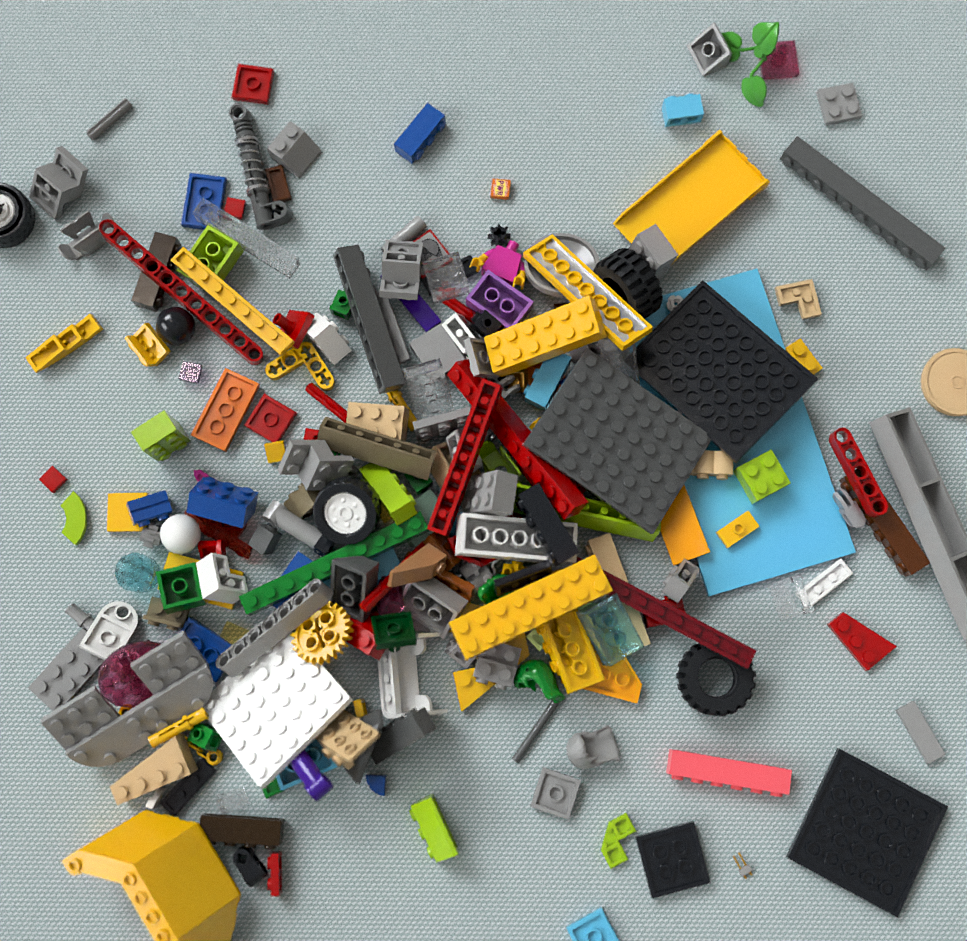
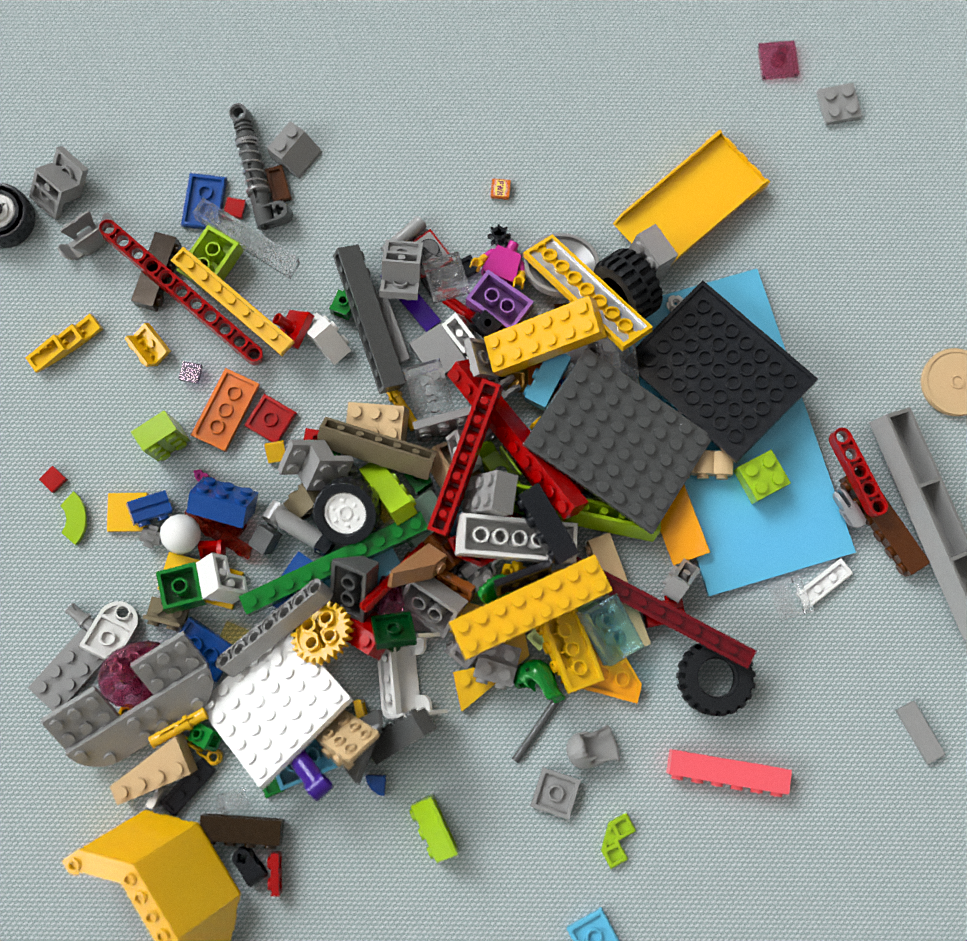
light grey axle [86,98,132,140] -> none
clear light blue brick [115,552,160,593] -> none
black piece [156,307,195,345] -> none
red tile [231,64,274,105] -> none
yellow beam [265,342,335,391] -> none
red axle [305,383,347,423] -> none
blue brick [394,103,446,164] -> none
black plate [635,821,711,899] -> none
medium azure brick [662,93,704,127] -> none
light grey slope [687,23,732,76] -> none
yellow plate [716,511,759,548] -> none
bright green plant [722,22,779,107] -> none
piece [733,852,752,879] -> none
tan plate [775,279,822,320] -> none
dark grey brick [780,136,946,270] -> none
yellow plate [785,338,823,375] -> none
black plate [786,748,948,918] -> none
red wing [827,612,897,671] -> none

